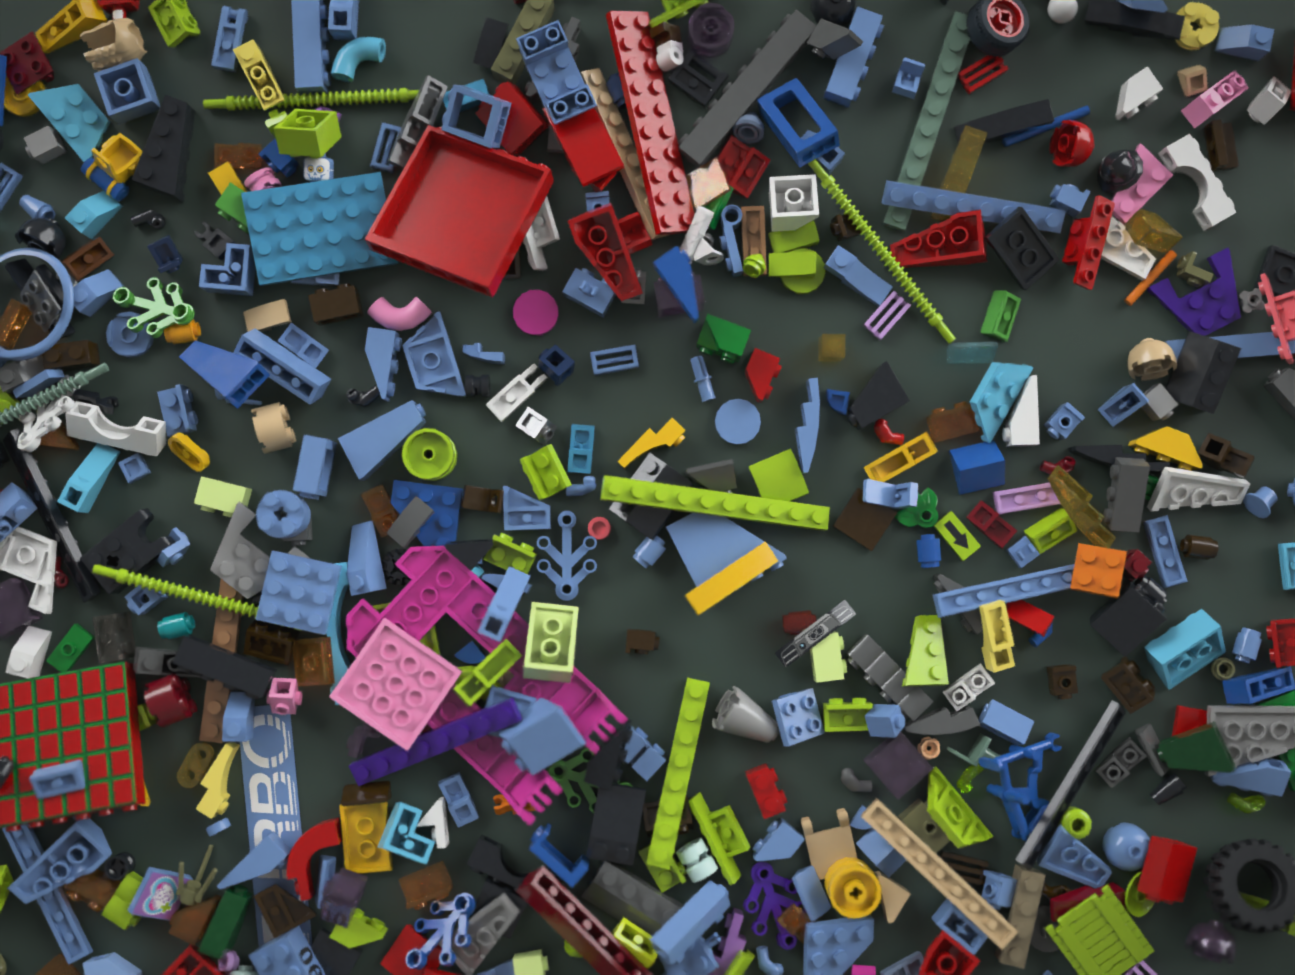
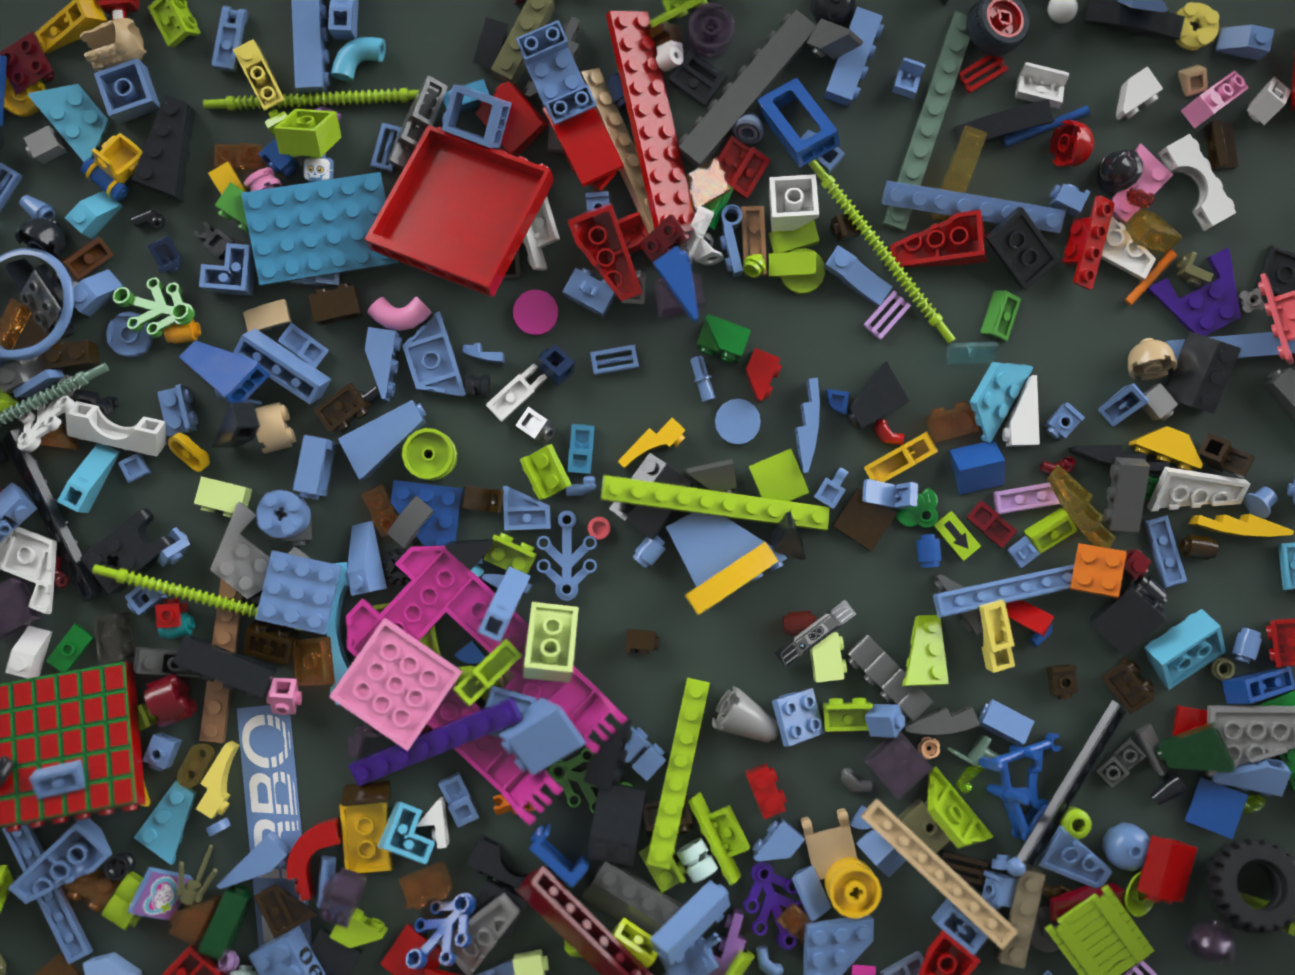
medium blue slope [222,691,255,742] -> none
clear yellow brick [819,334,846,361] -> none
tan slope [874,871,910,923] -> none
white slope [943,663,995,711] -> none
none -> medium azure wing [134,779,197,865]
none -> medium blue brick [143,732,182,771]
none -> red bracket [155,598,188,628]
none -> black slope [212,402,260,448]
none -> dark brown bracket [314,383,372,433]
none -> dark red bracket [639,214,694,262]
none -> black slope [770,511,806,560]
none -> medium blue plate [814,467,848,509]
none -> medium blue plate [991,854,1026,877]
none -> white bracket [1015,62,1069,109]
none -> clear red plate [1126,188,1156,208]
none -> blue tile [1185,777,1248,839]
none -> yellow slope [1189,514,1294,537]

